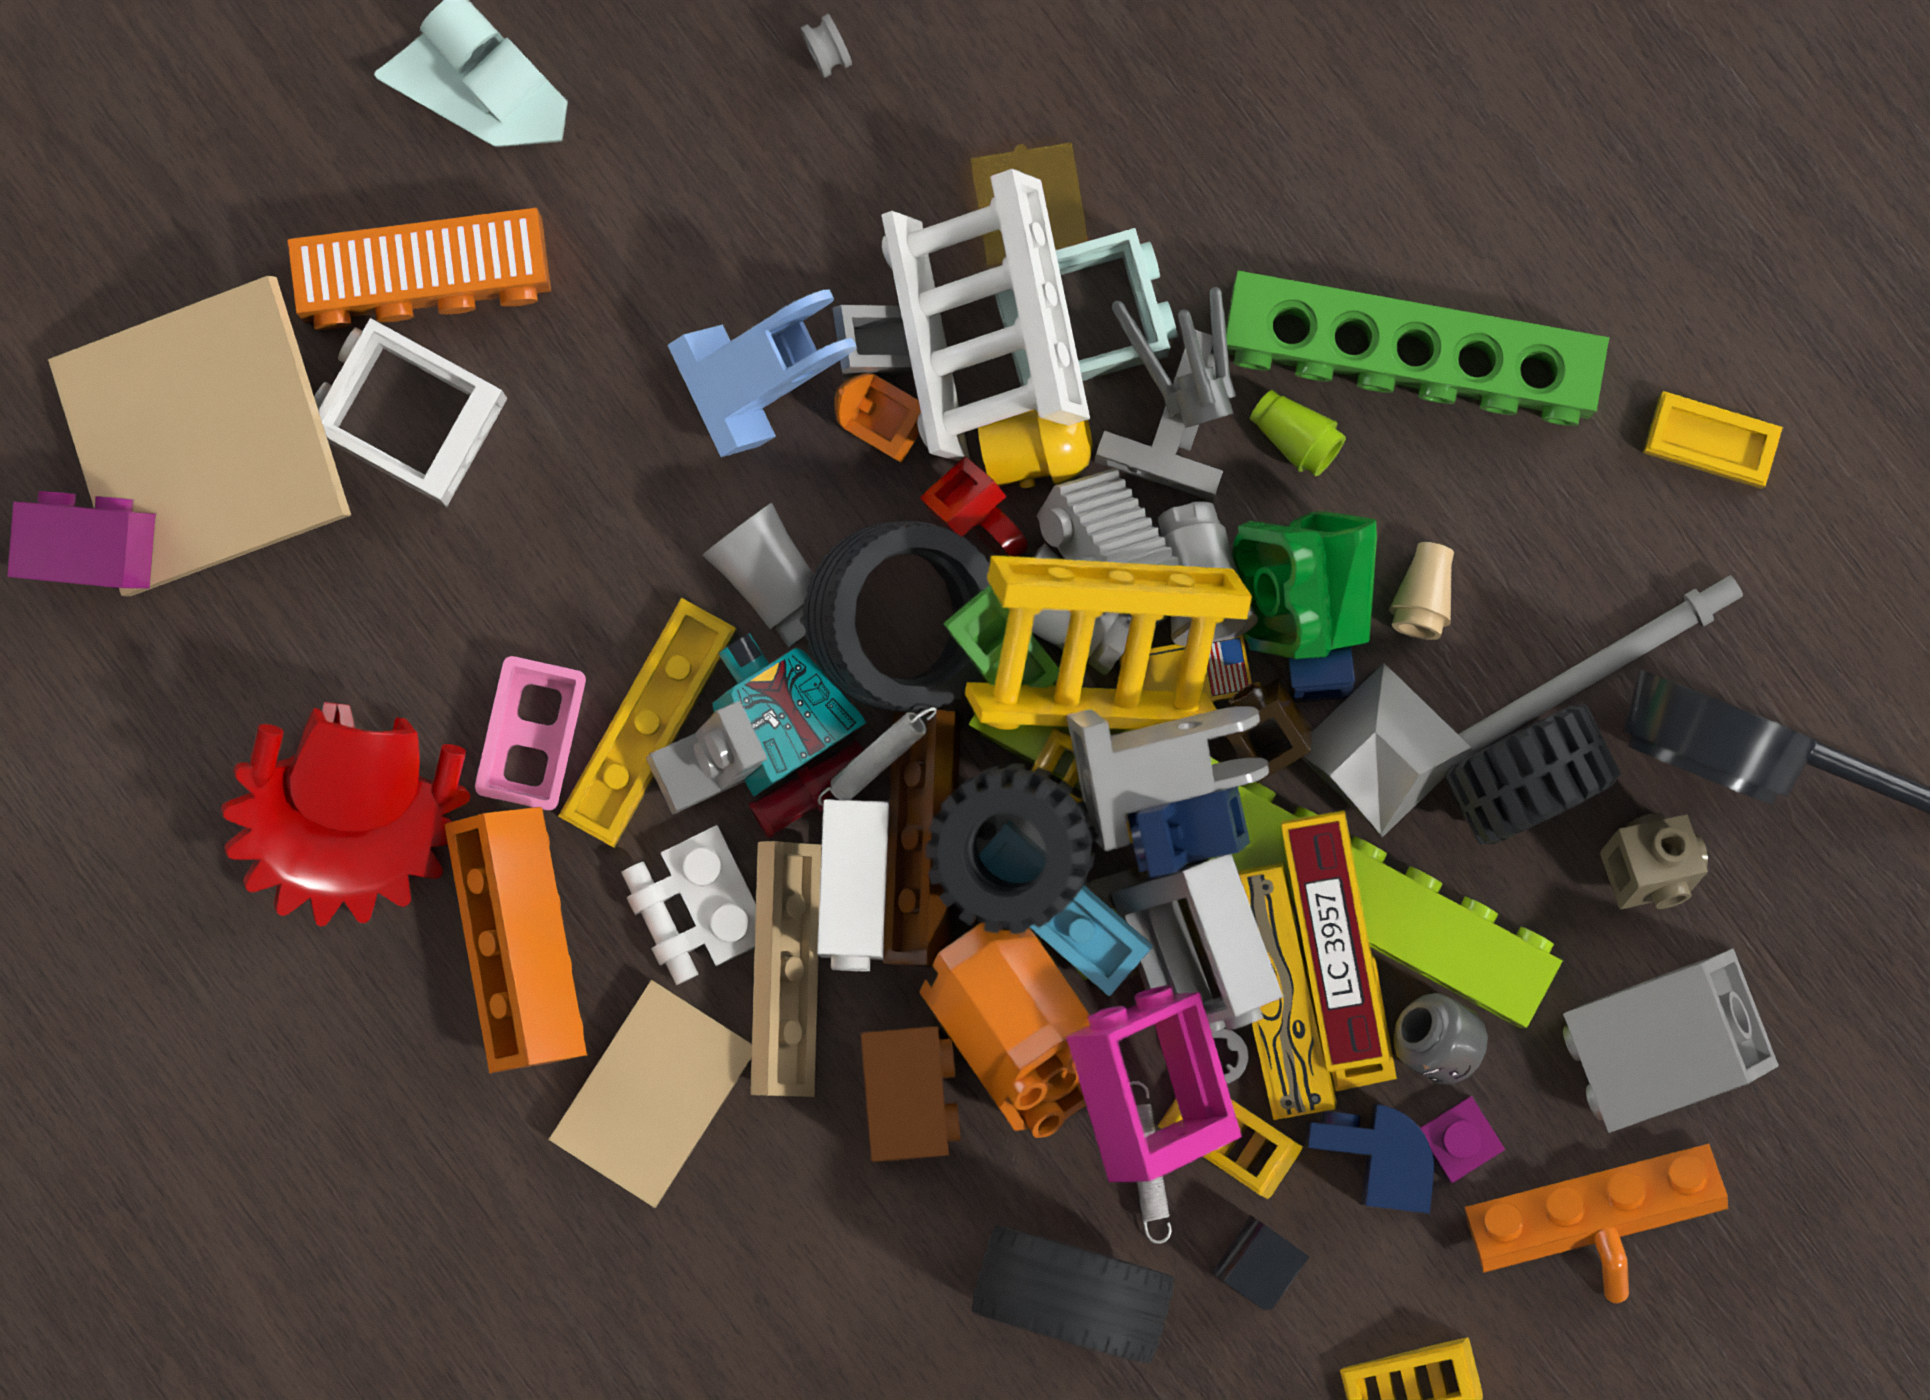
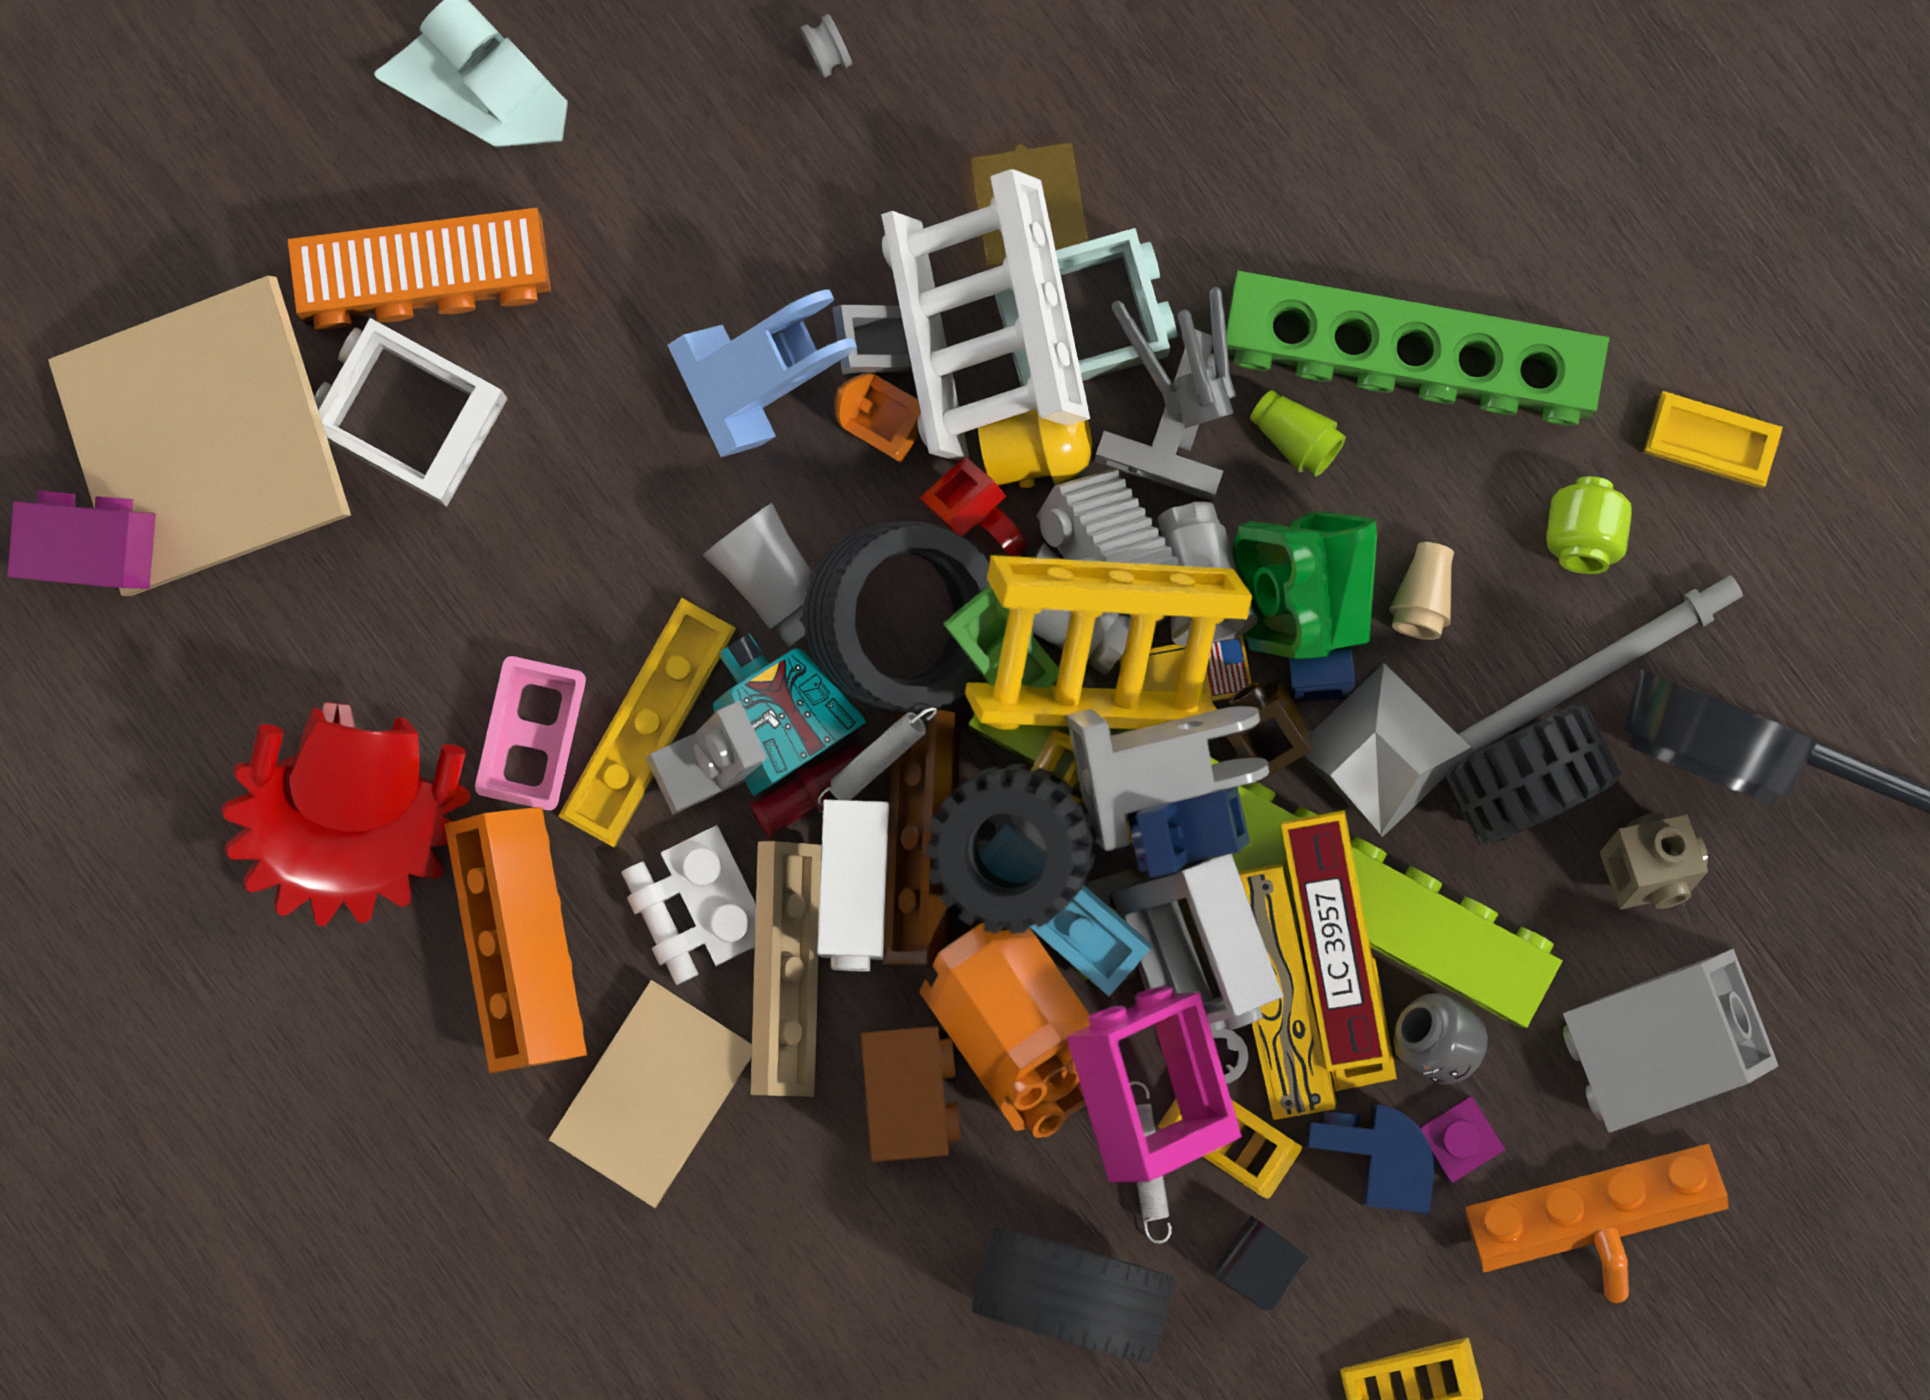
none -> lime head [1546,476,1632,574]

